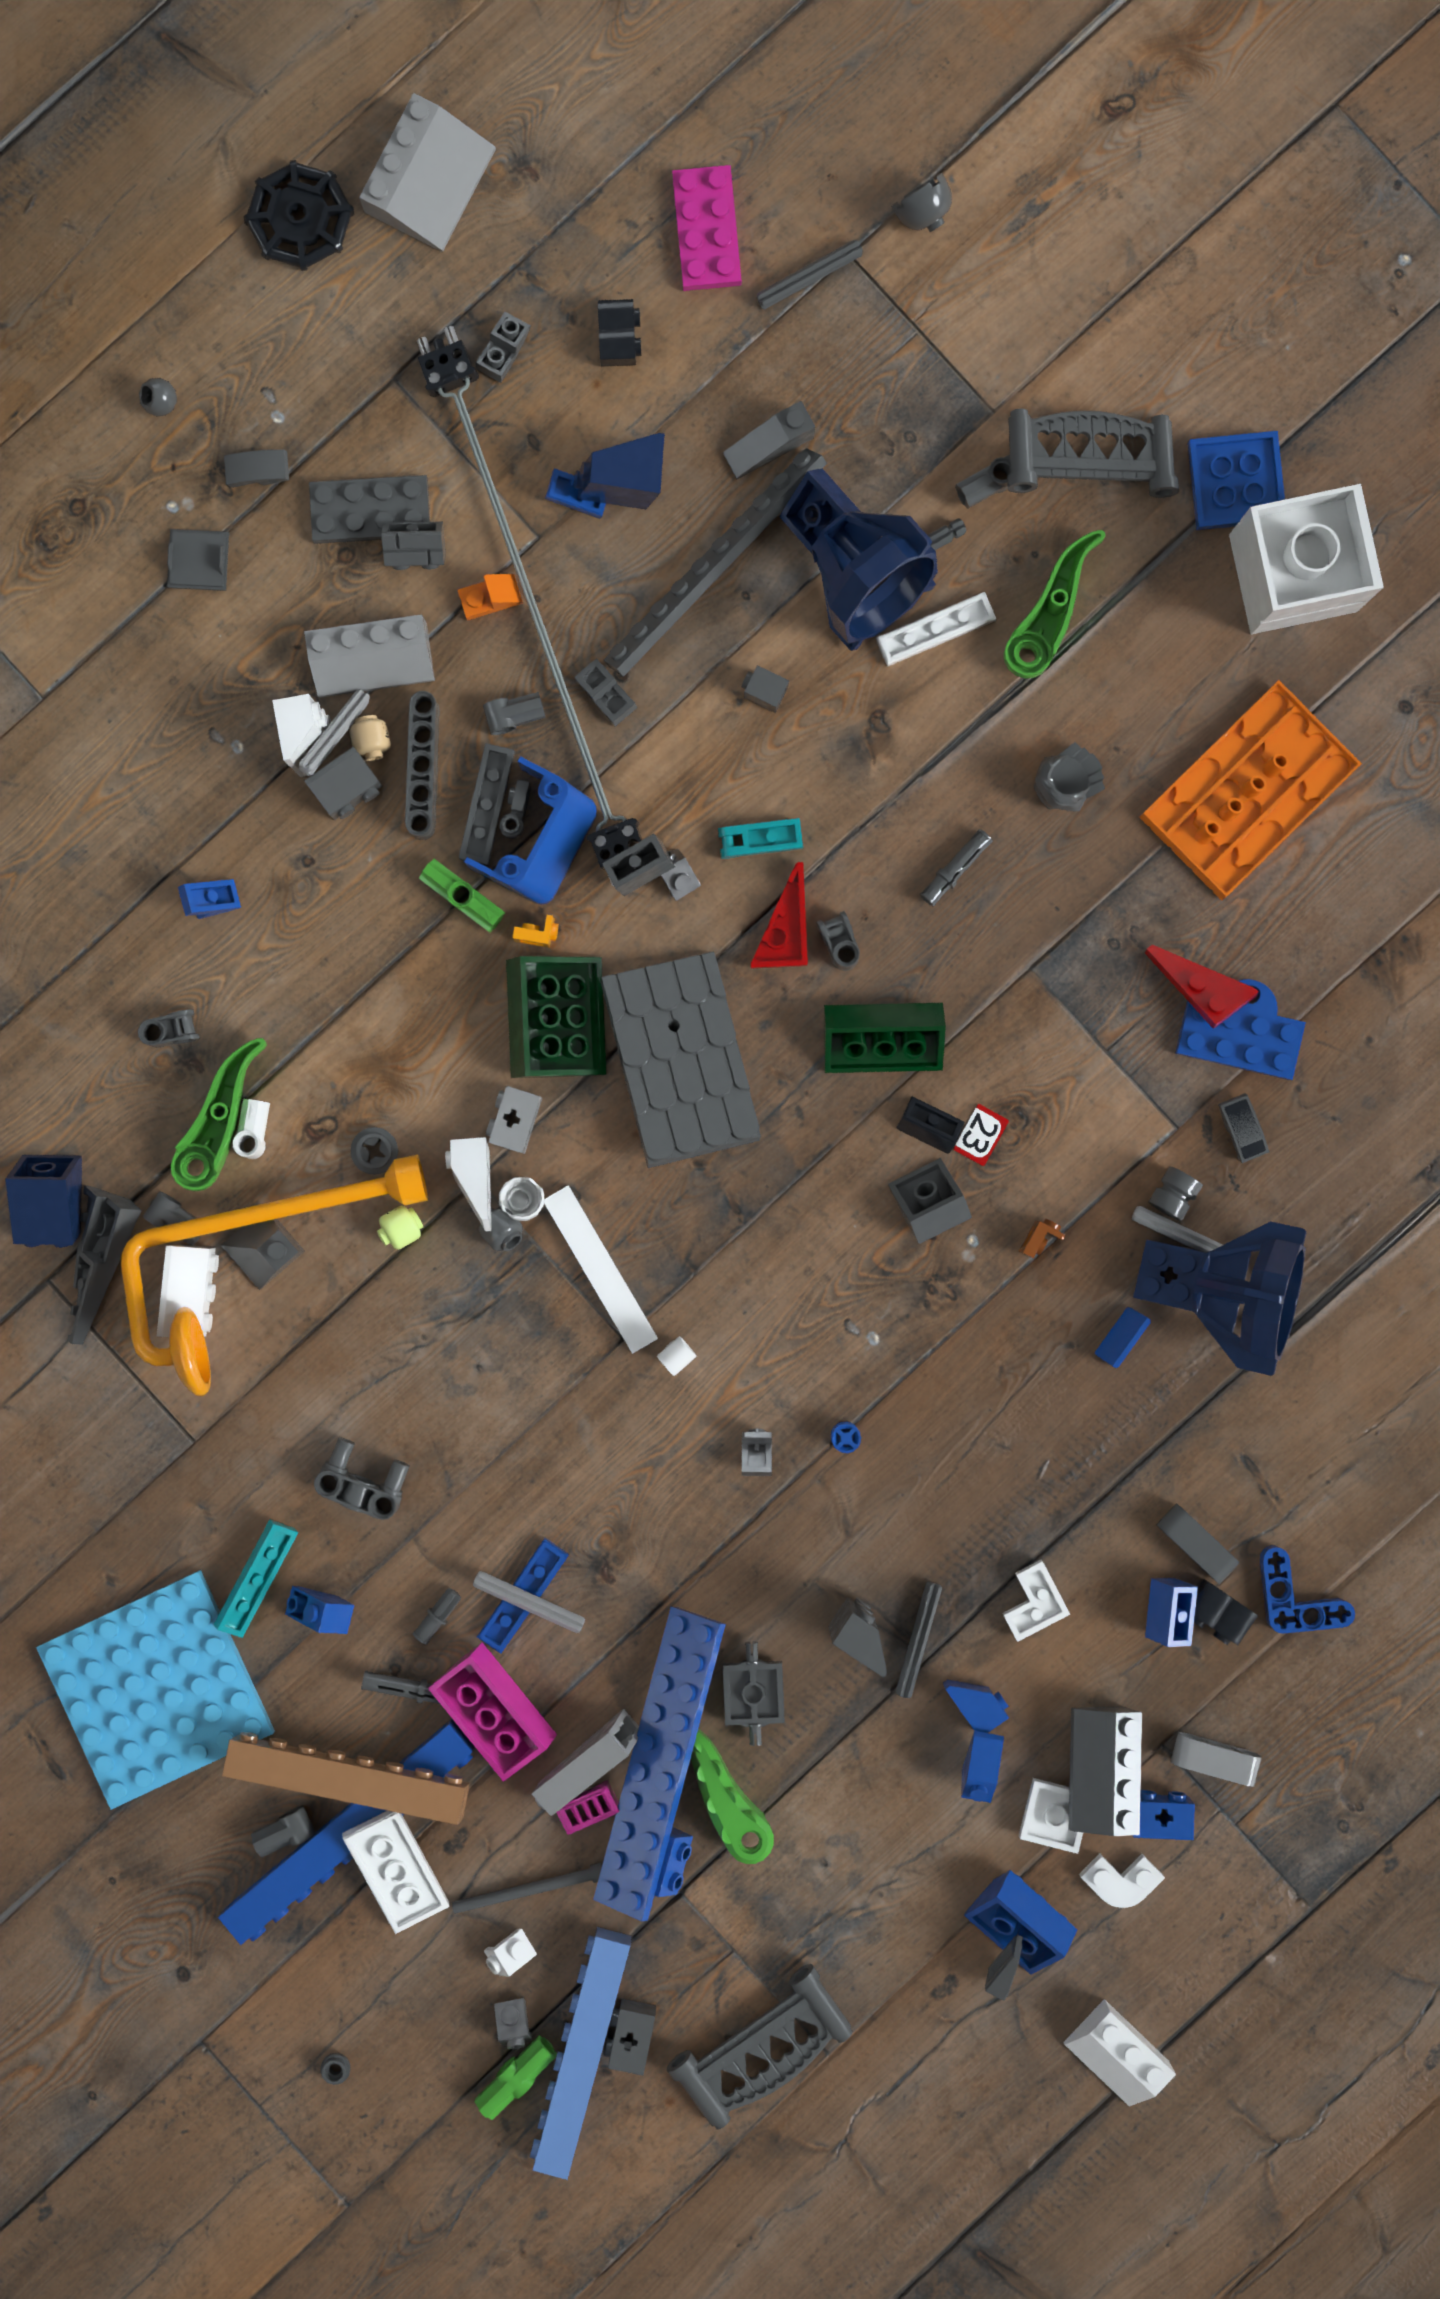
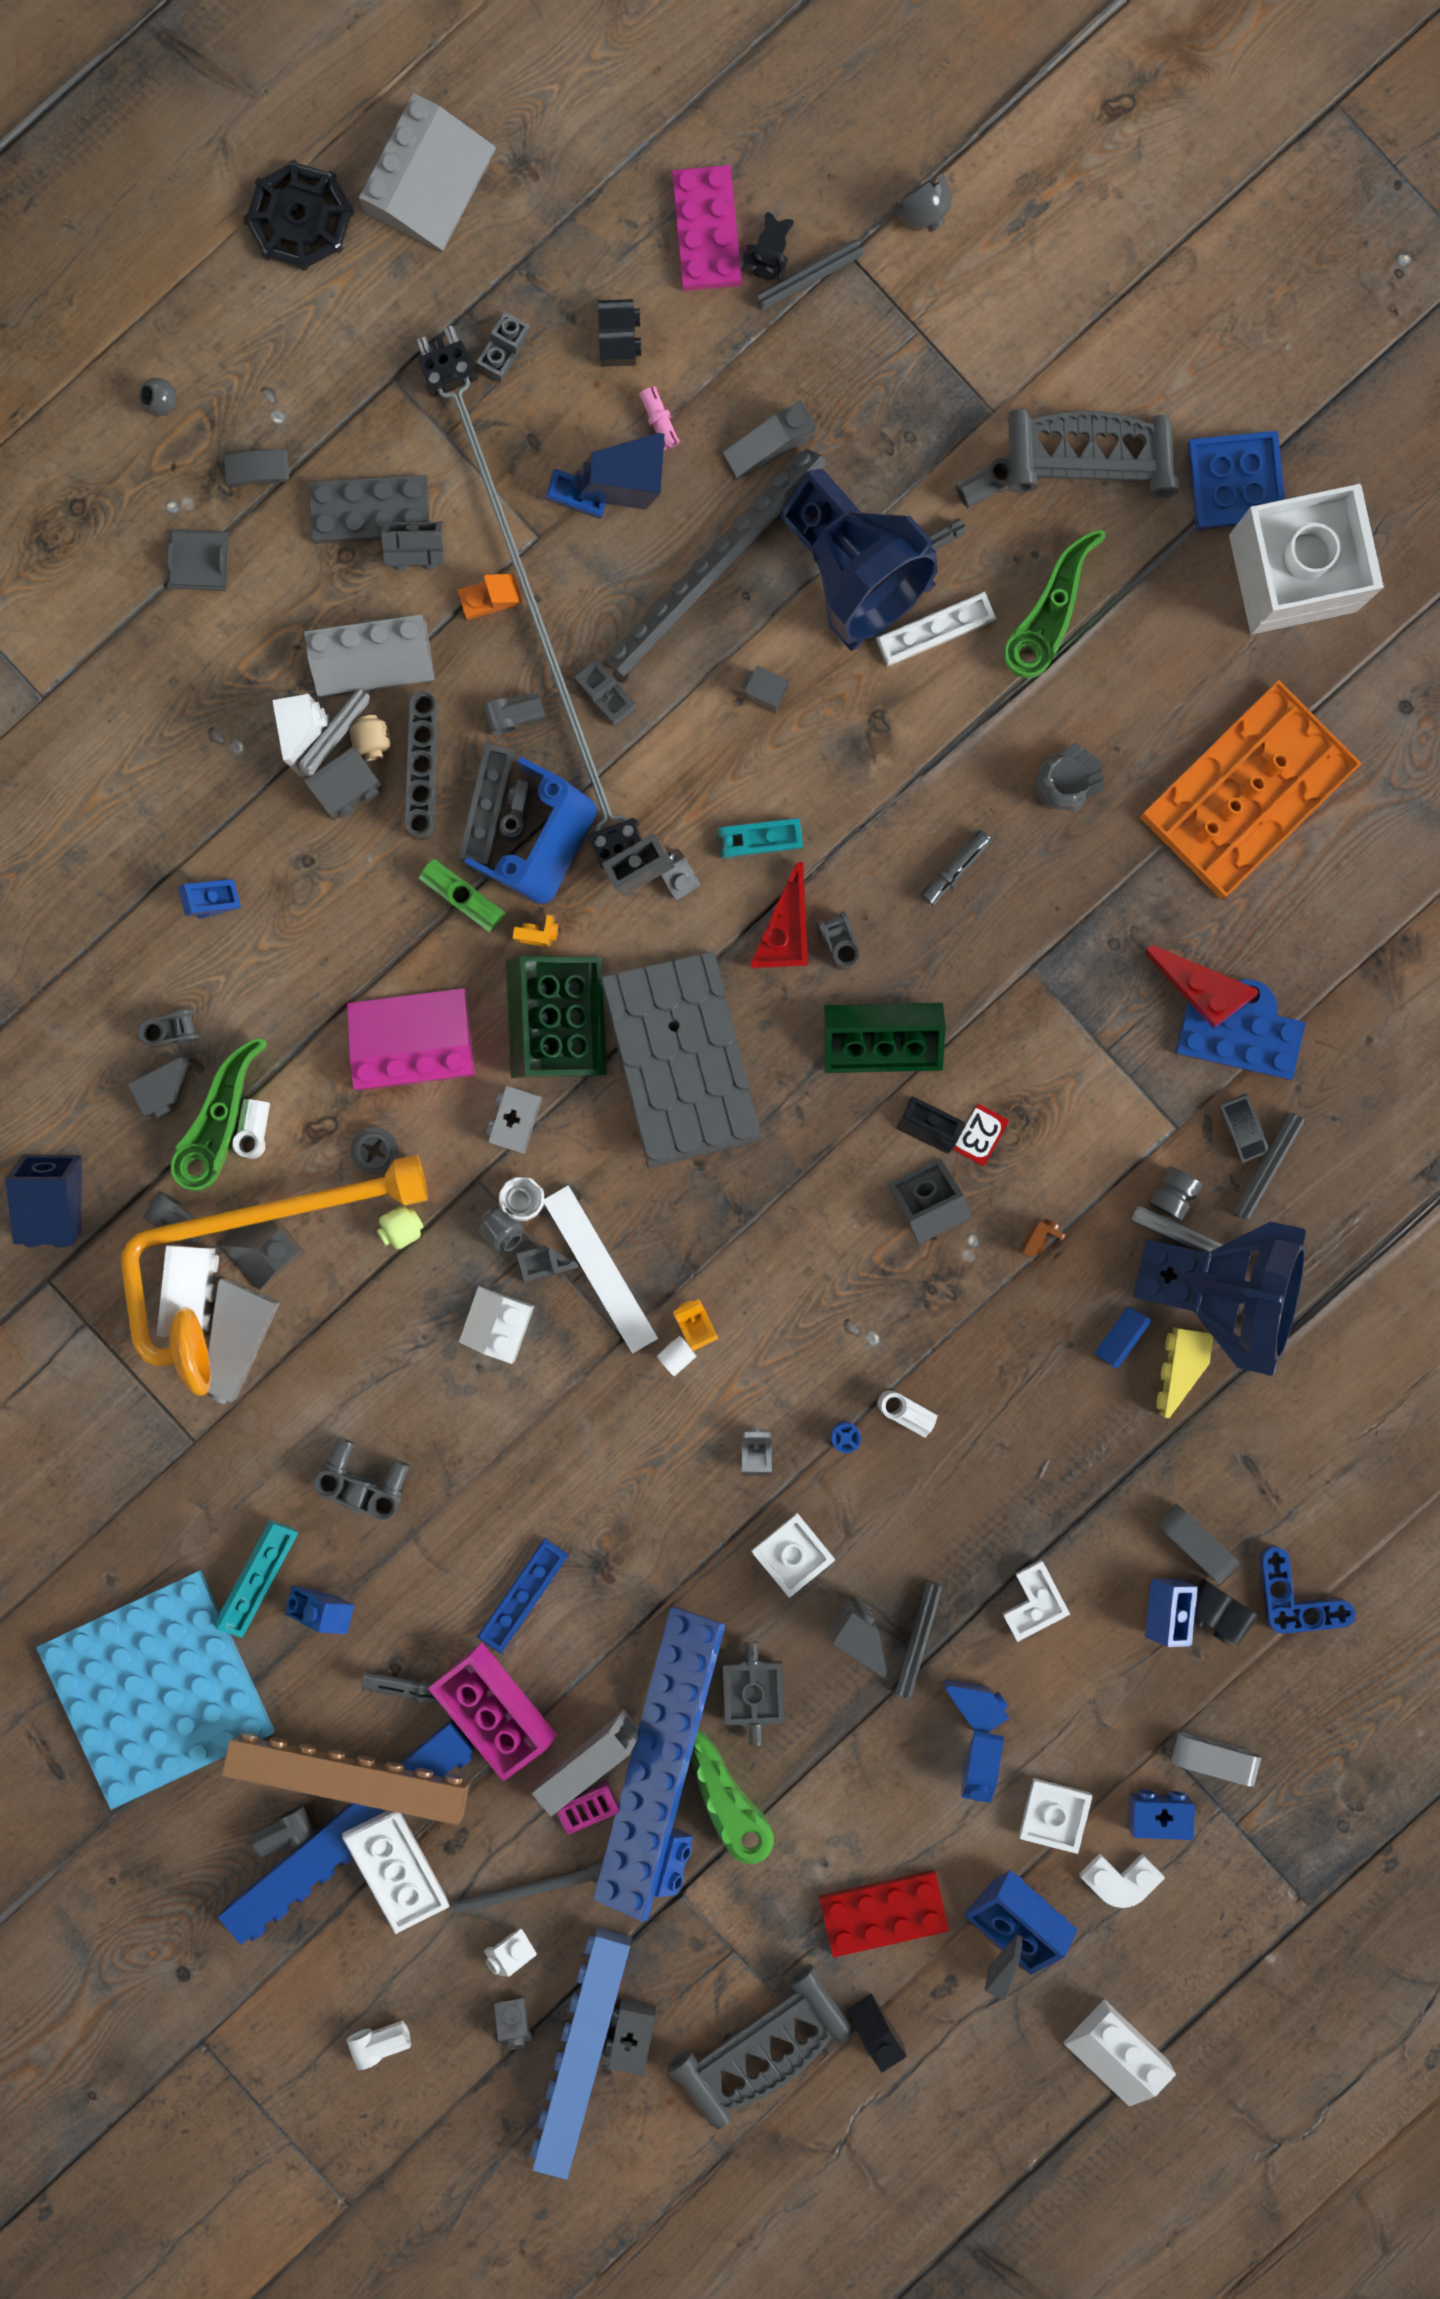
dark grey wedge [67,1186,142,1345] -> none
dark grey plate [320,2053,351,2085] -> none
dark grey axle [412,1588,461,1645] -> none
white slope [445,1137,491,1231] -> none
light grey axle [473,1571,585,1633] -> none
bright green piece [474,2035,557,2120] -> none
dark grey slope [1068,1706,1142,1836] -> none
none -> dark grey slope [128,1057,190,1119]
none -> light grey slope [208,1278,280,1404]
none -> white piece [346,2020,411,2070]
none -> dark pink slope [347,988,476,1091]
none -> white slope [459,1286,535,1364]
none -> dark grey slope [515,1246,578,1283]
none -> bright pink pin [639,386,680,450]
none -> light orange bracket [673,1299,719,1351]
none -> black hair [740,212,794,284]
none -> white plate [751,1513,835,1598]
none -> red plate [819,1869,949,1958]
none -> black slope [847,1993,907,2073]
none -> white piece [877,1390,938,1438]
none -> light yellow slope [1156,1327,1214,1418]
none -> dark grey axle [1234,1113,1304,1220]

